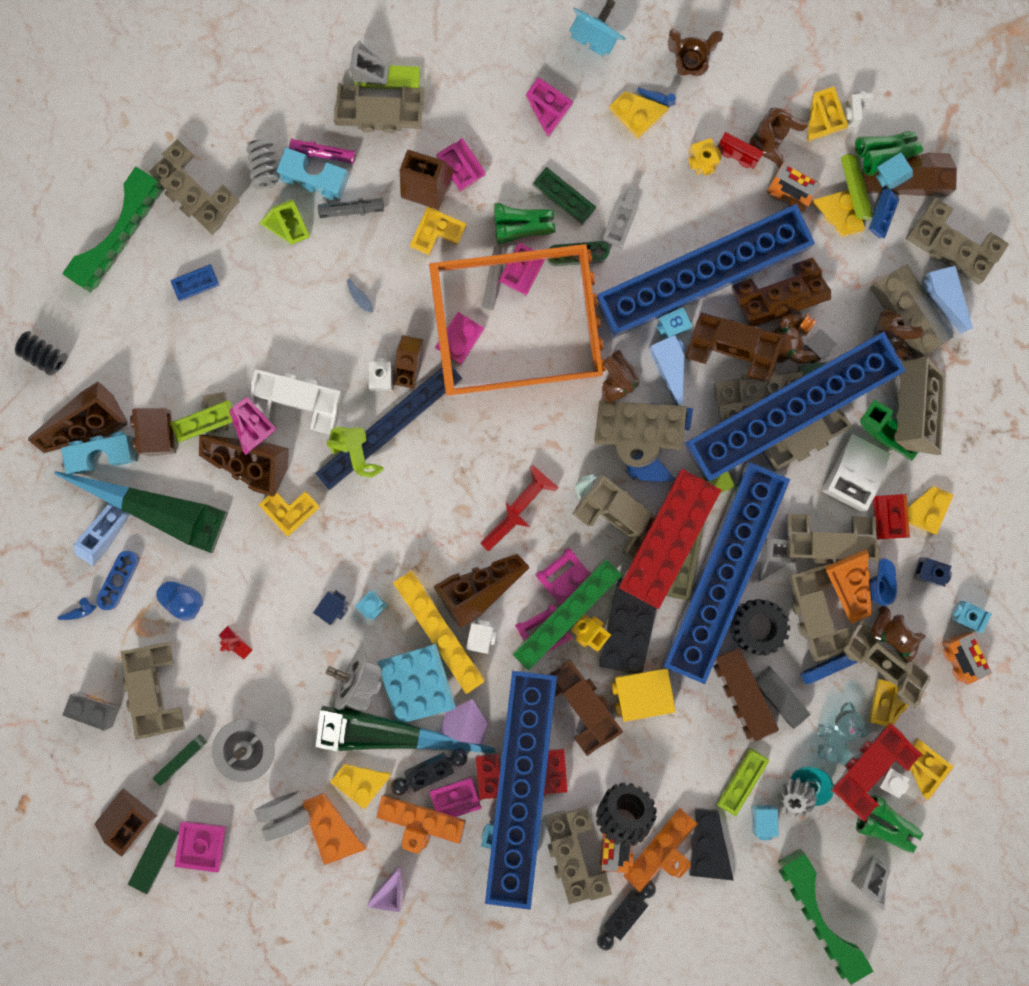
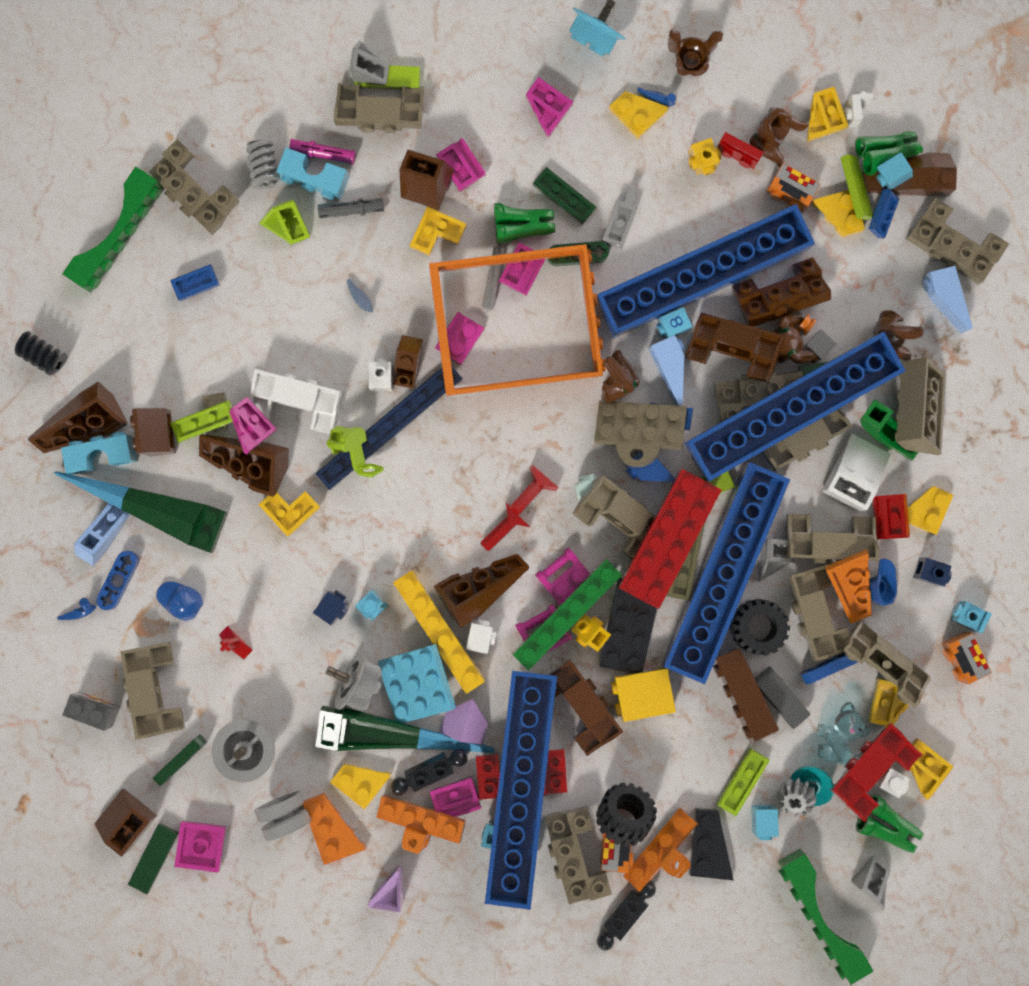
dark tan slope [870,264,953,359] -> none
reddish brown hair [872,606,926,663] -> none

